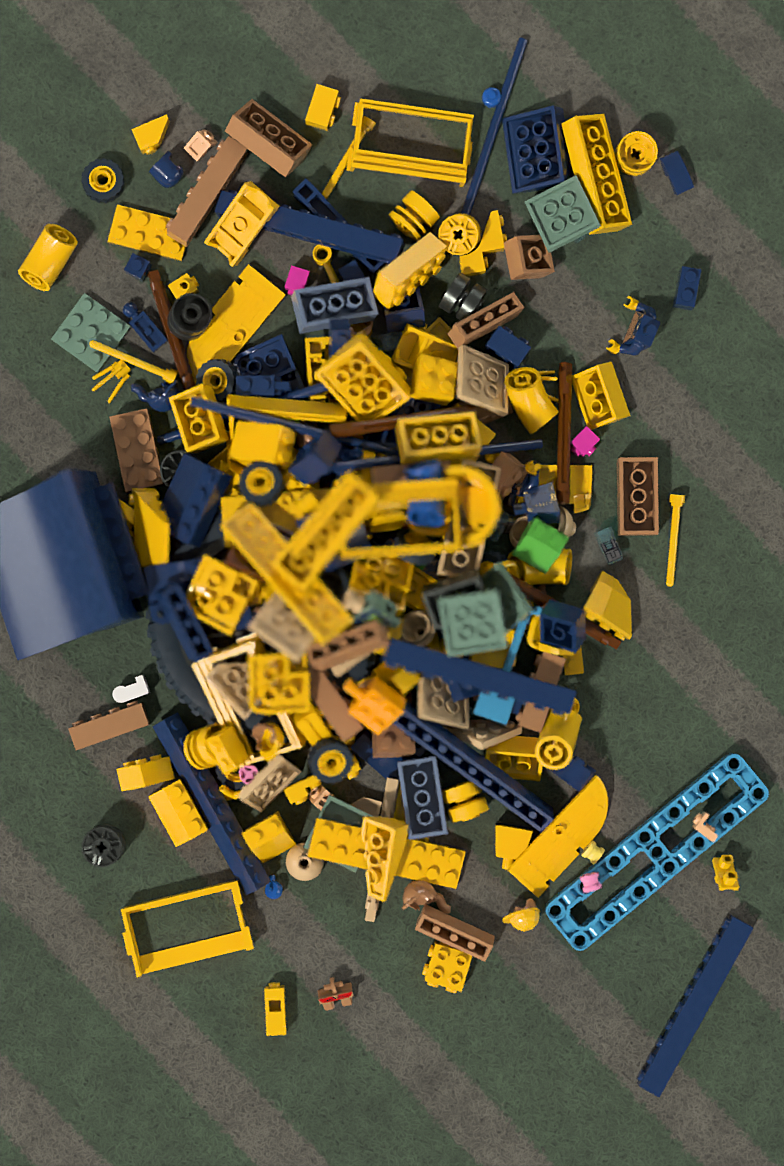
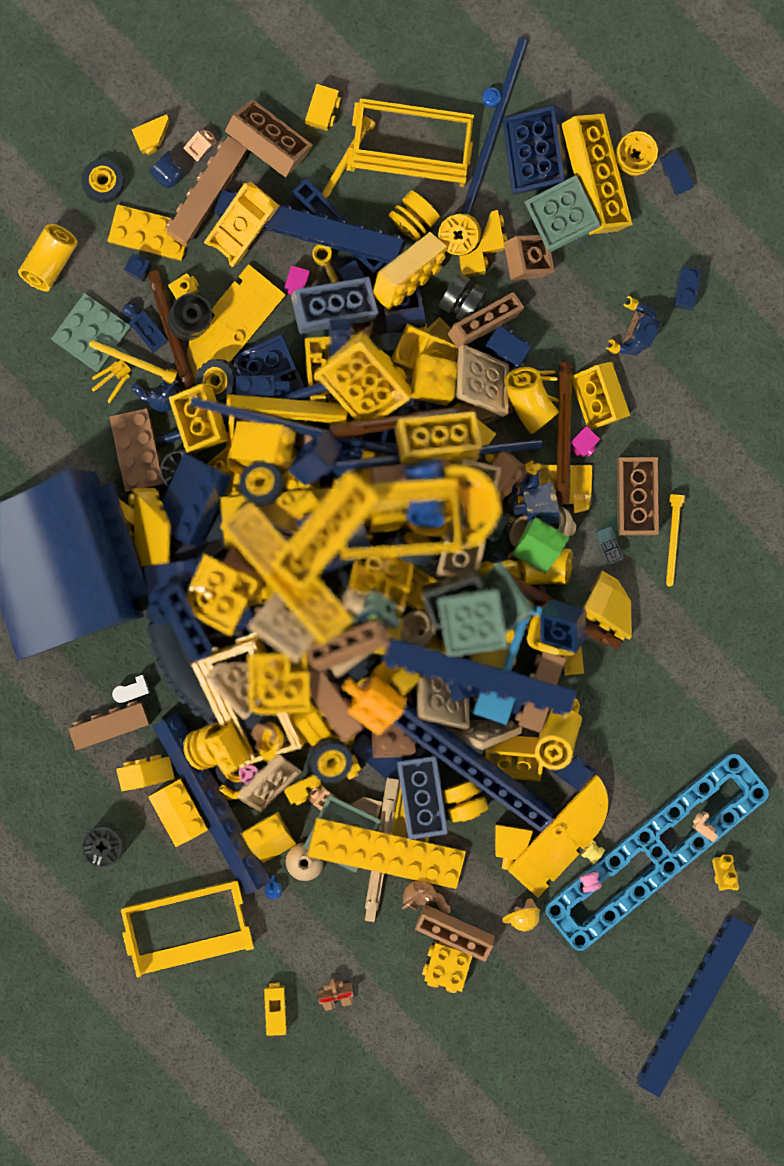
yellow wedge [361,816,409,902] -> none

